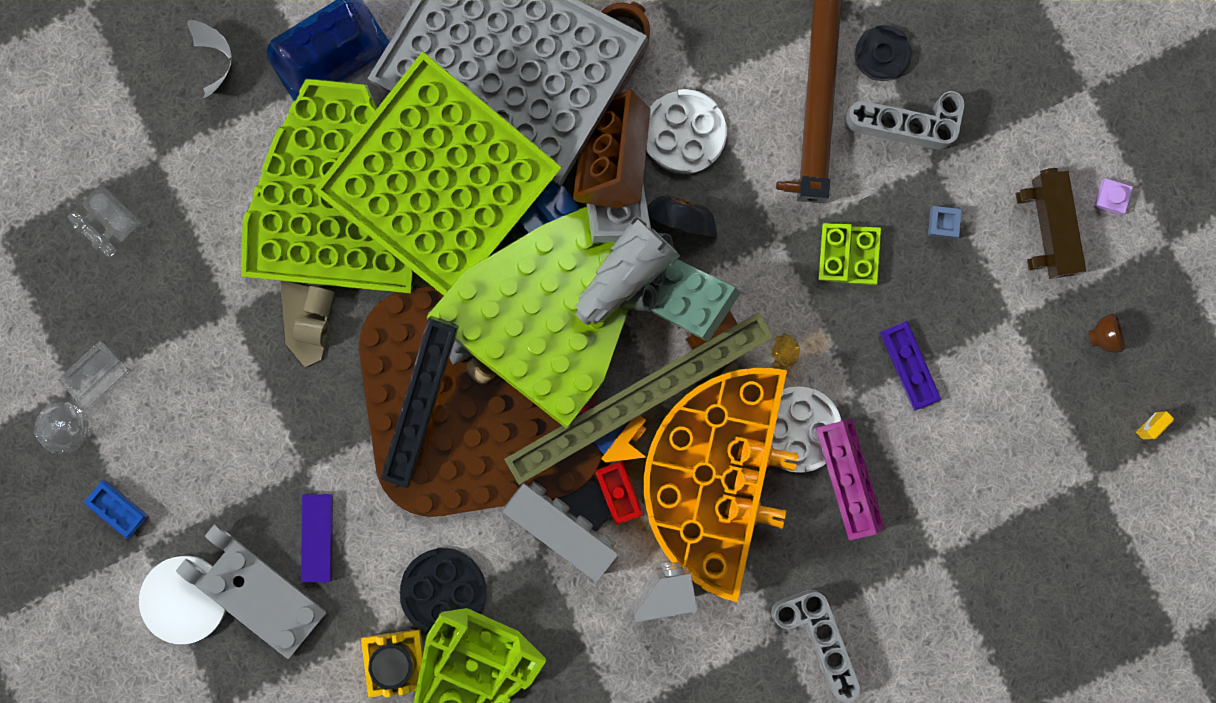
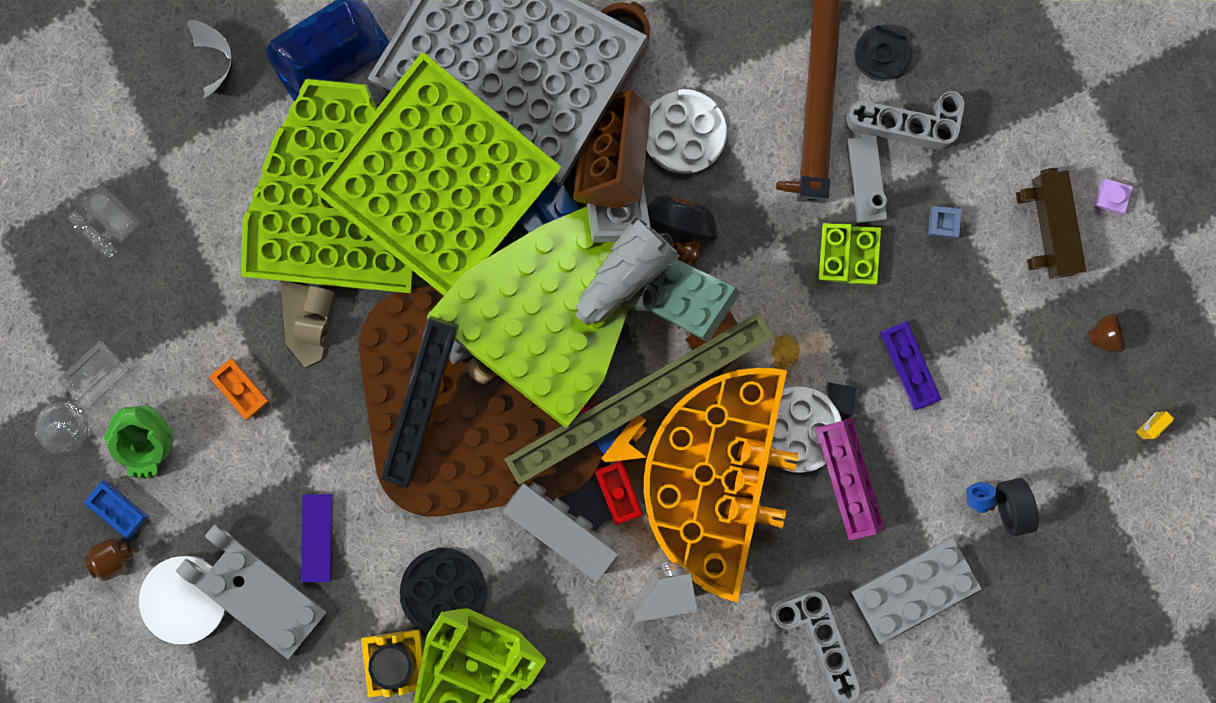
none -> reddish brown head [85,538,134,581]
none -> bright green helmet [104,406,173,479]
none -> orange plate [209,358,270,420]
none -> reddish brown plant [673,237,700,266]
none -> black tile [826,382,857,416]
none -> light grey piece [847,136,887,224]
none -> light grey plate [850,537,981,644]
none -> blue tile [966,482,997,513]
none -> black tyre [996,478,1039,536]

